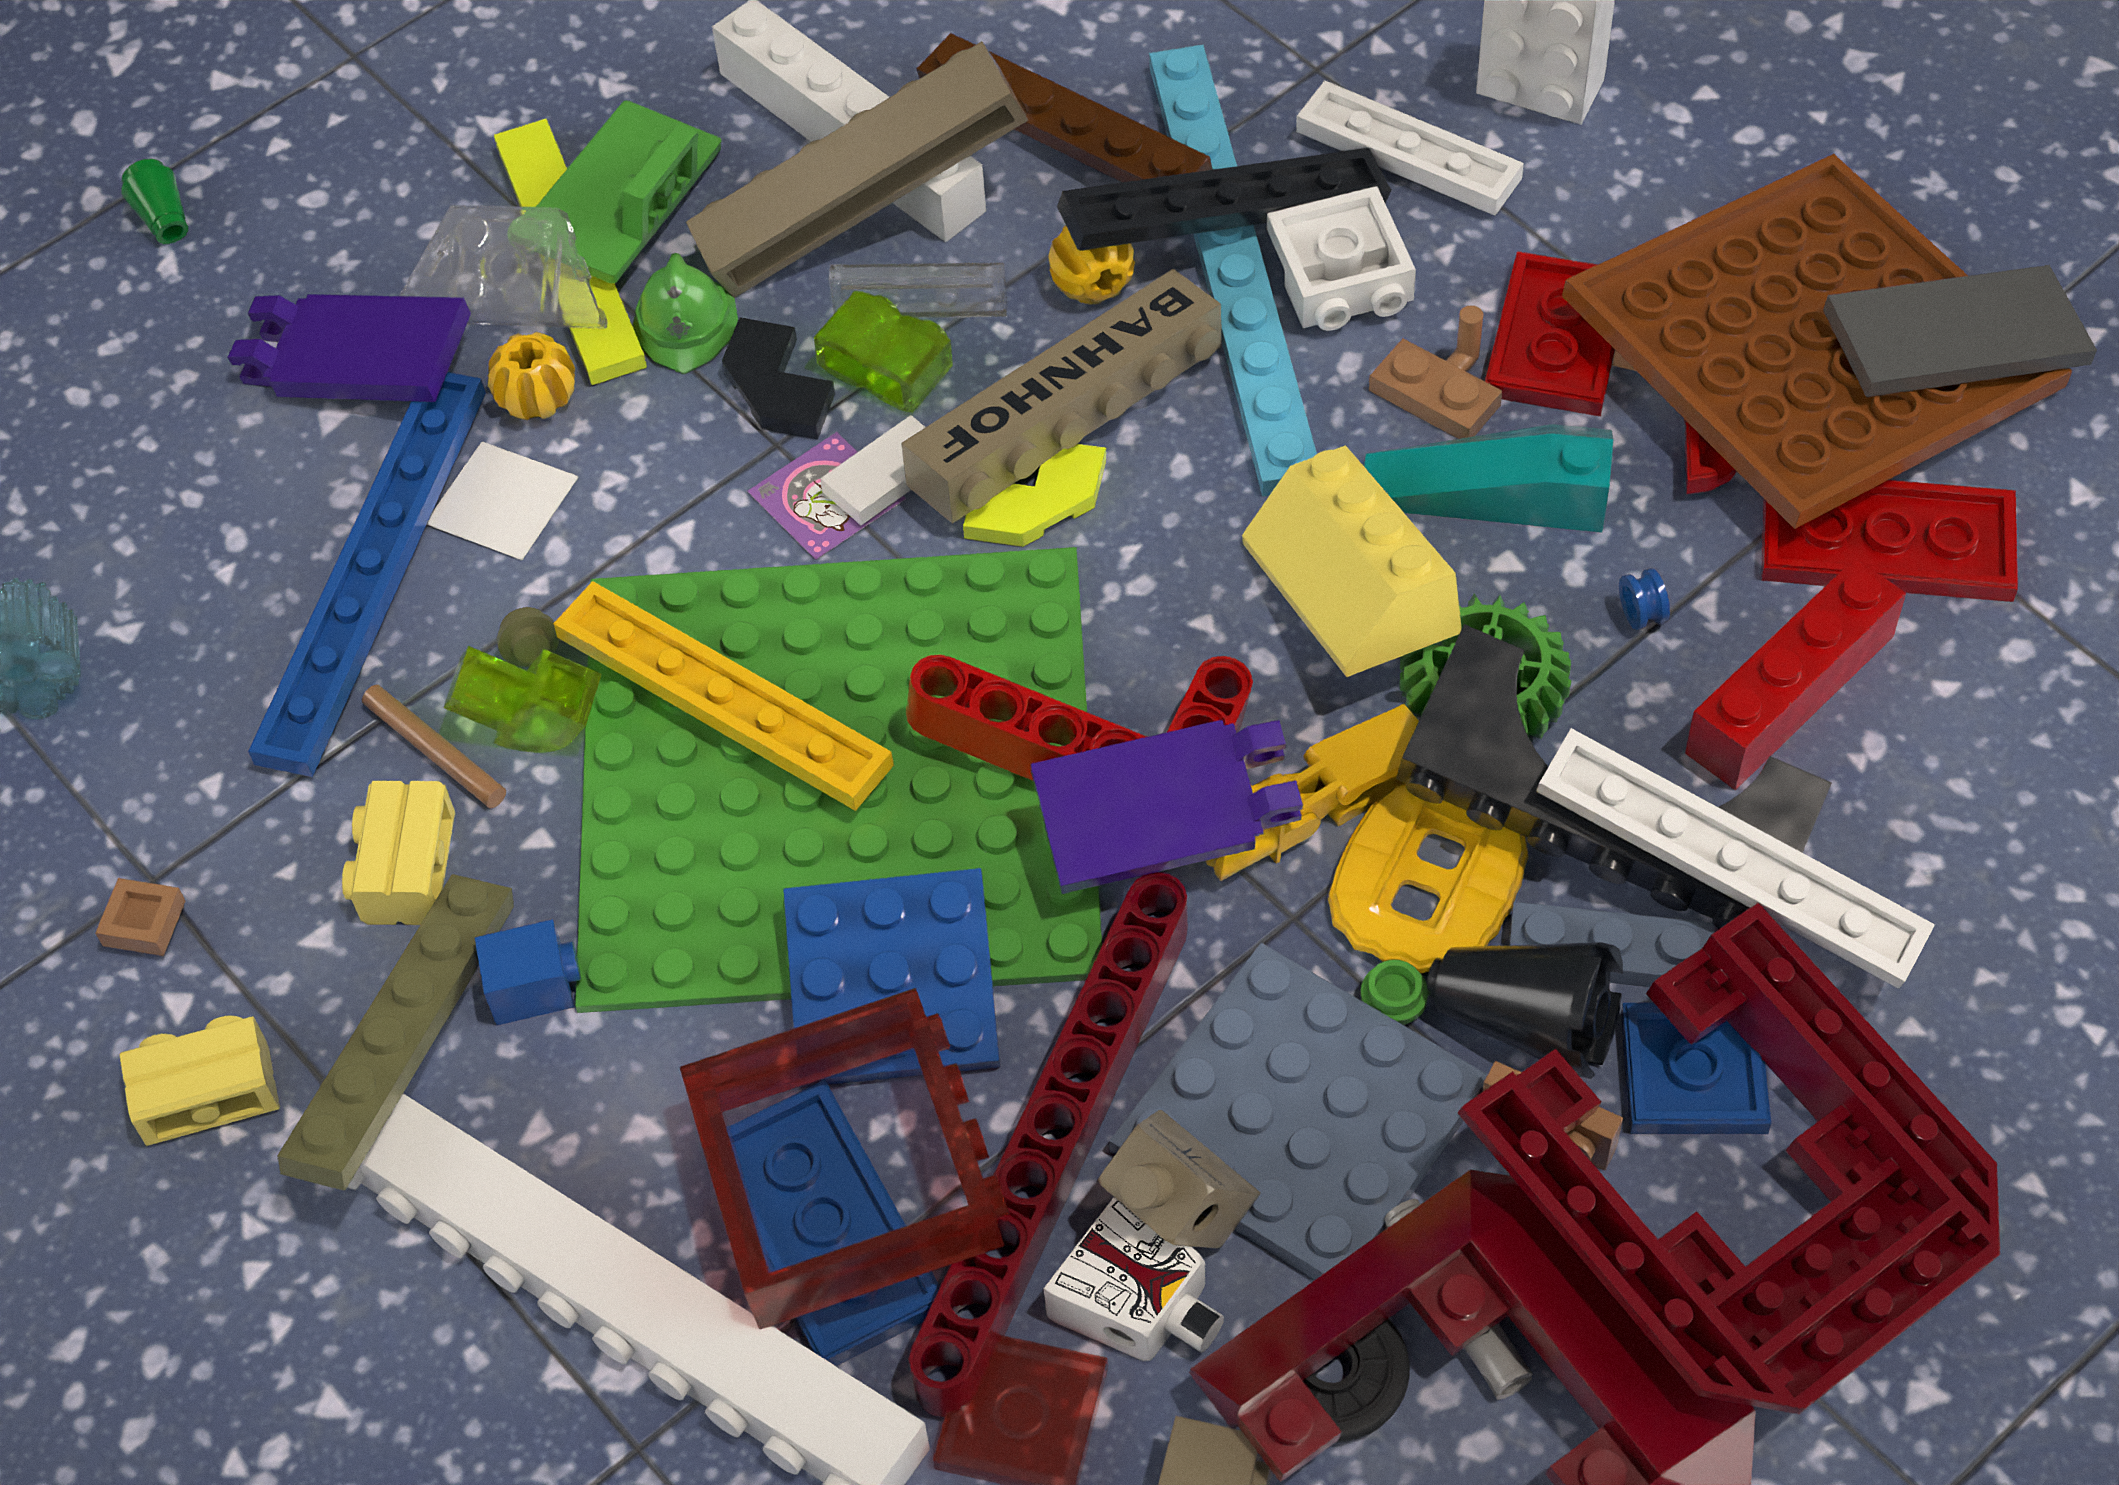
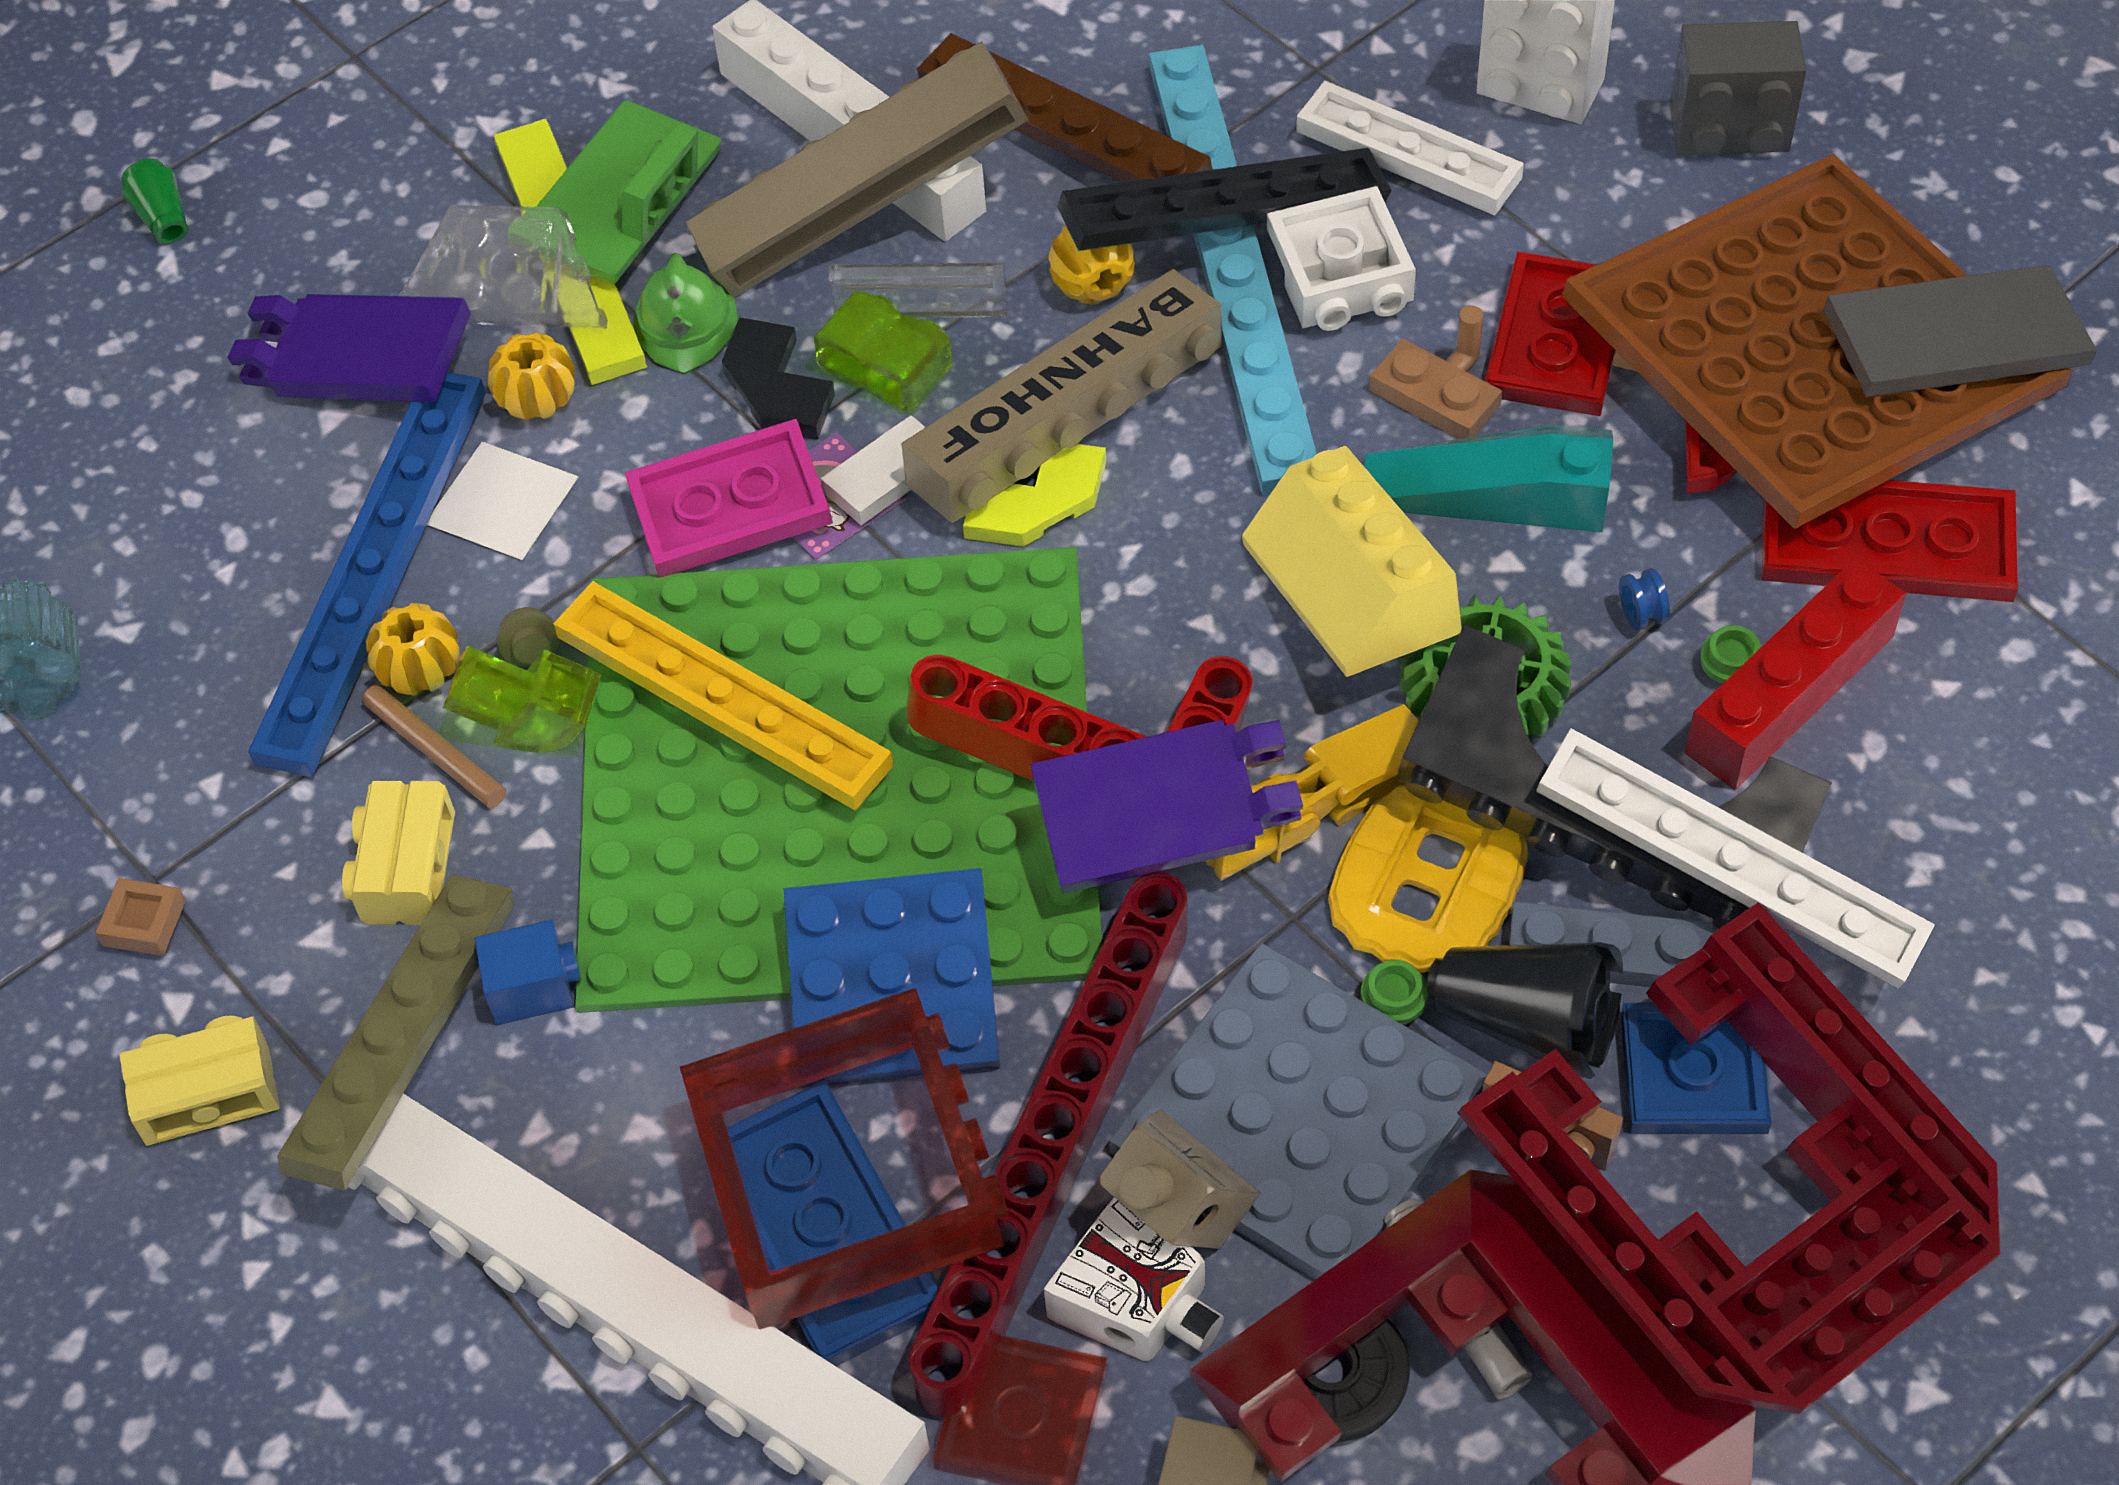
none -> yellow piece [366,602,460,696]
none -> dark pink plate [624,419,833,578]
none -> dark grey brick [1670,21,1806,155]
none -> bright green plate [1700,625,1762,684]

